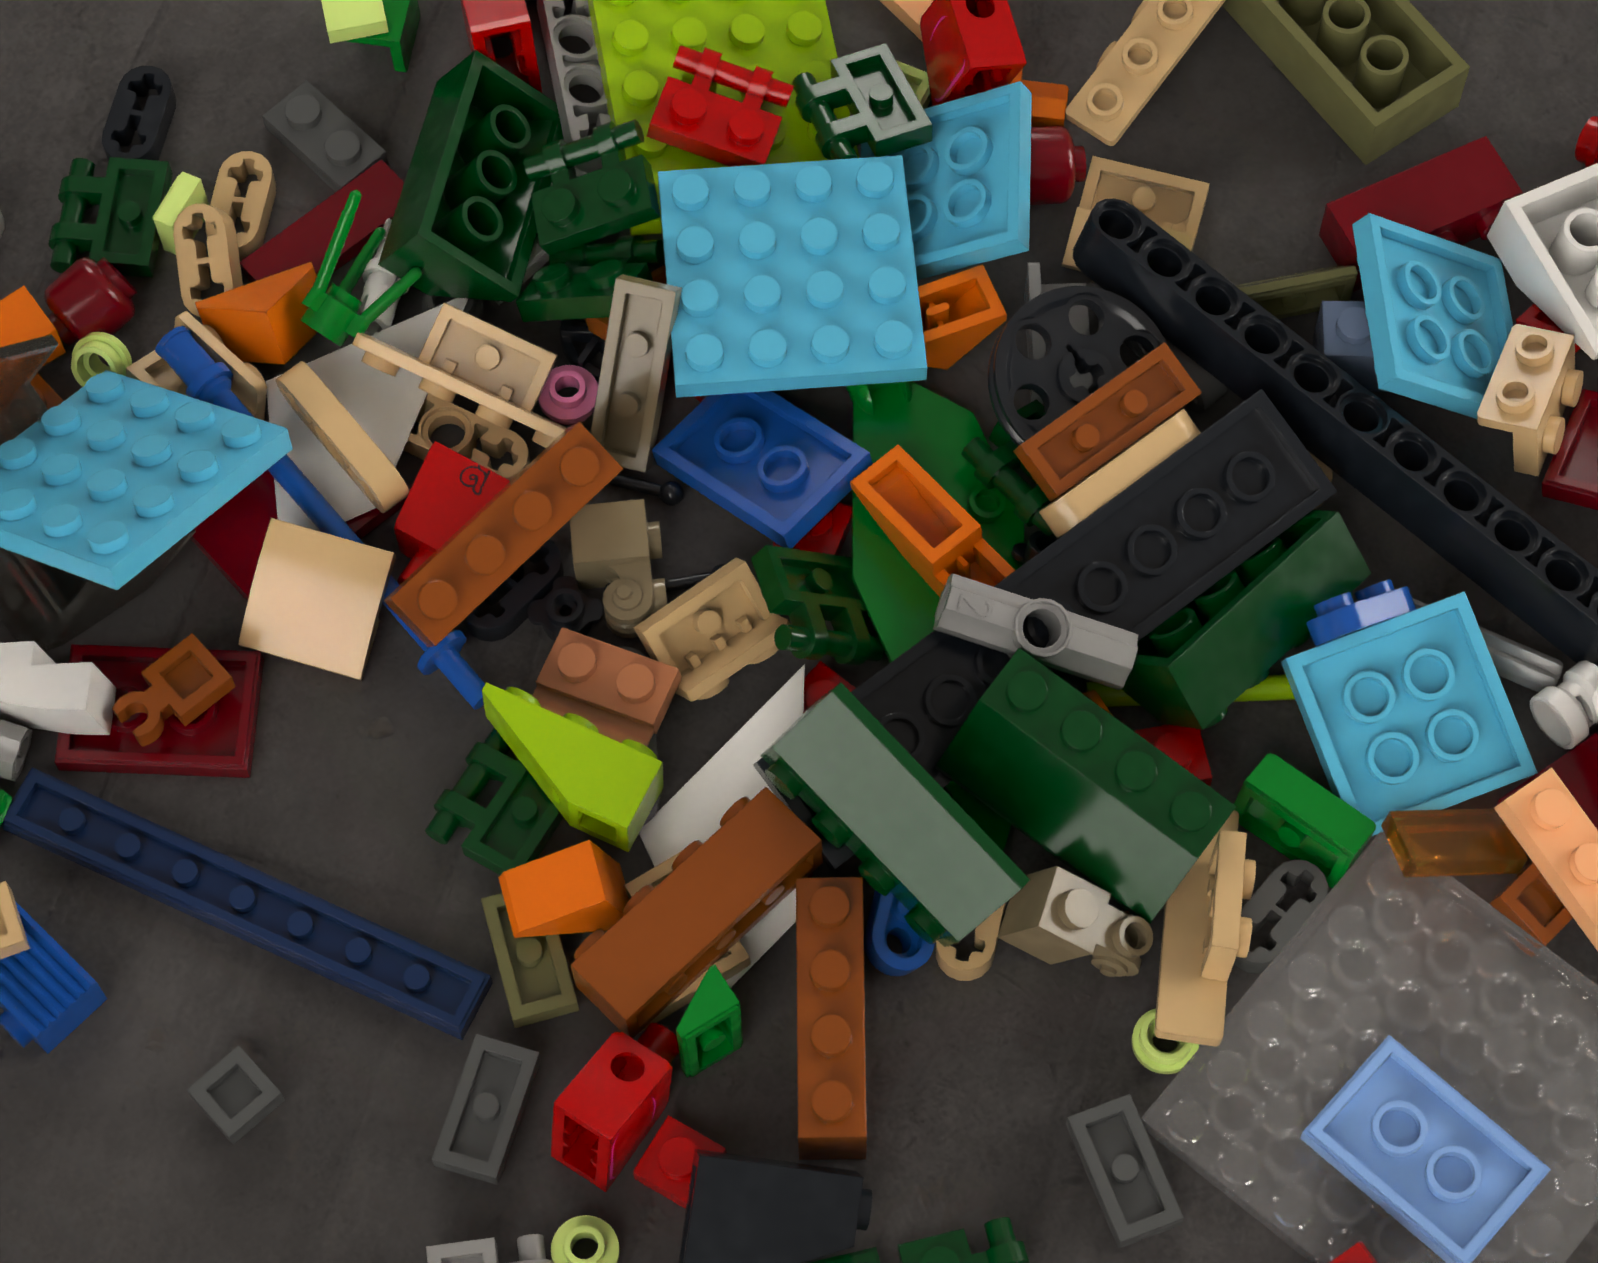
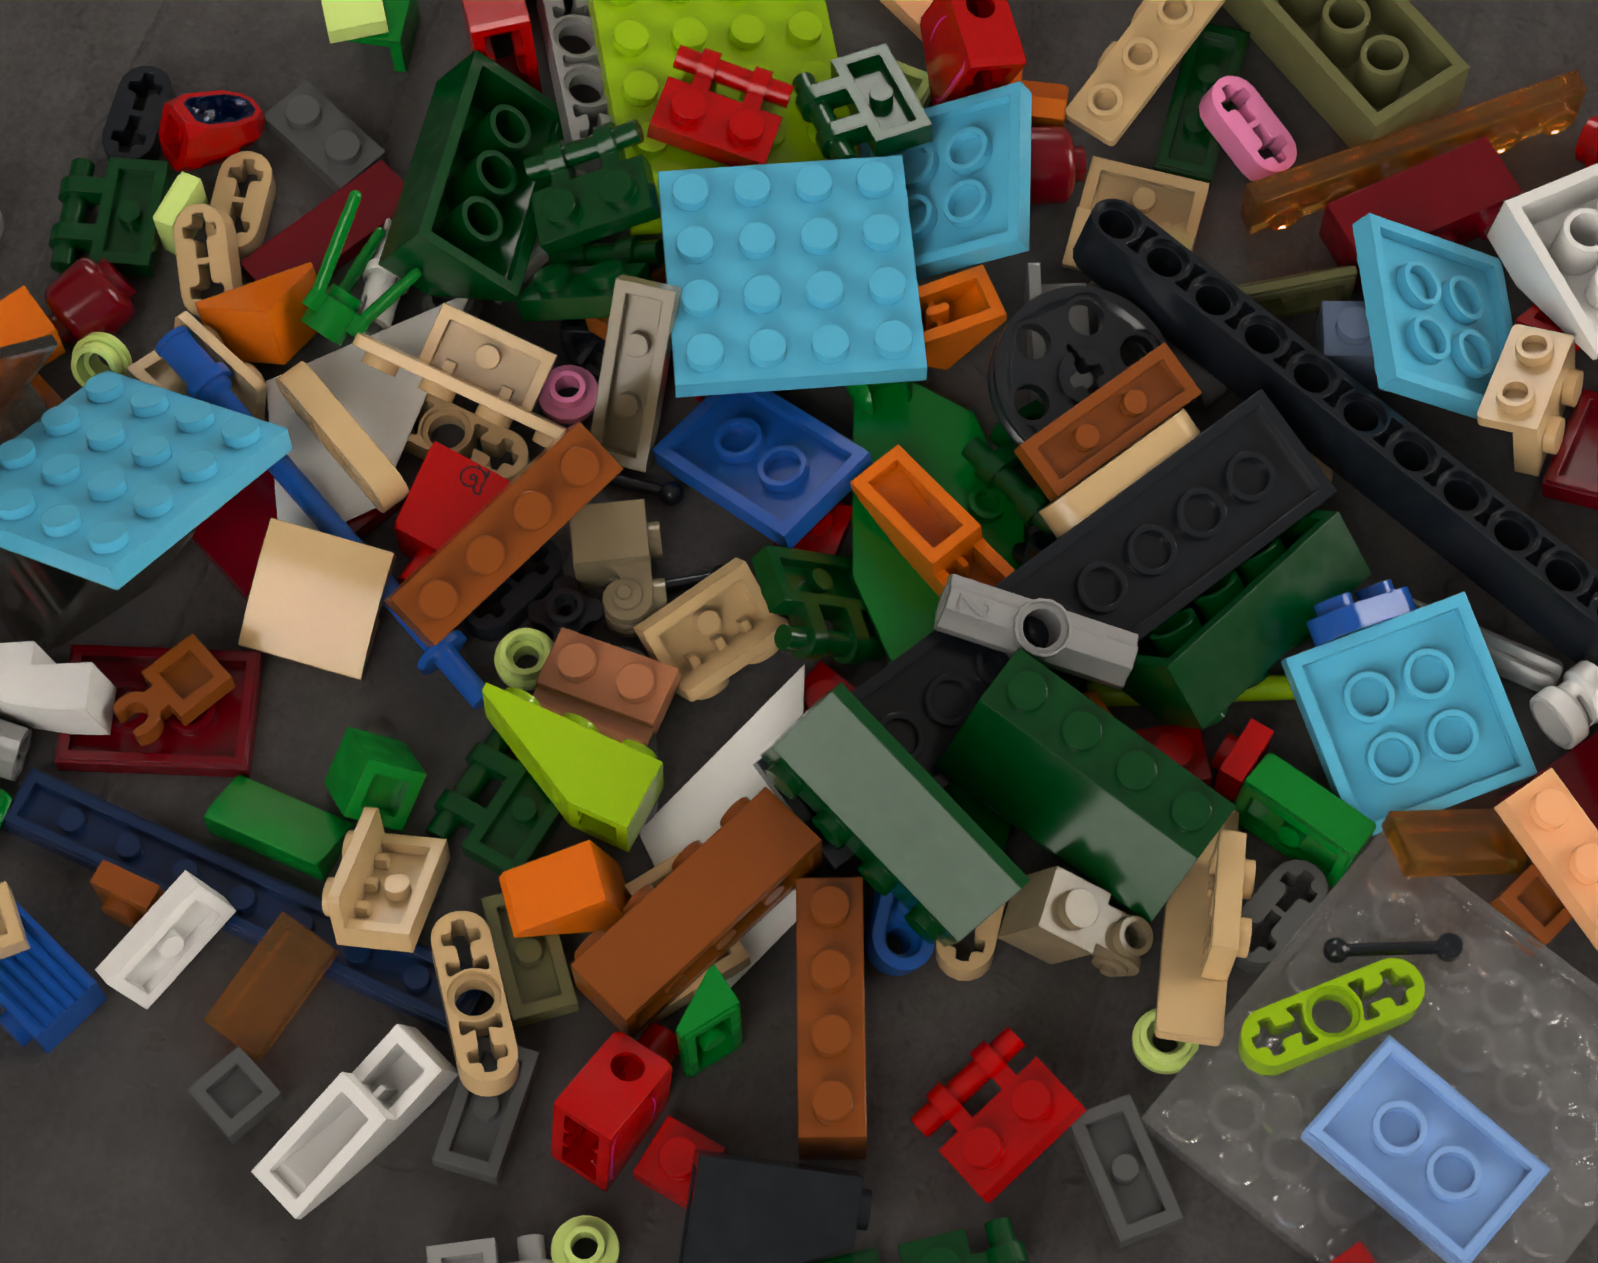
none -> dark orange plate [90,859,164,928]
none -> white plate [95,870,237,1010]
none -> red rock [158,90,265,171]
none -> green slope [203,774,354,882]
none -> clear orange tile [204,911,340,1060]
none -> white slope [251,1024,459,1219]
none -> tan bracket [322,807,451,953]
none -> green panel [324,727,427,831]
none -> tan beam [431,911,519,1097]
none -> yellowish green plate [494,628,554,690]
none -> red plate [910,1026,1087,1204]
none -> dark green tile [1153,23,1250,191]
none -> bright pink beam [1199,76,1297,184]
none -> red plate [1211,718,1274,804]
none -> lime beam [1237,958,1425,1076]
none -> clear orange plate [1240,70,1587,235]
none -> black hinge [1323,932,1463,964]

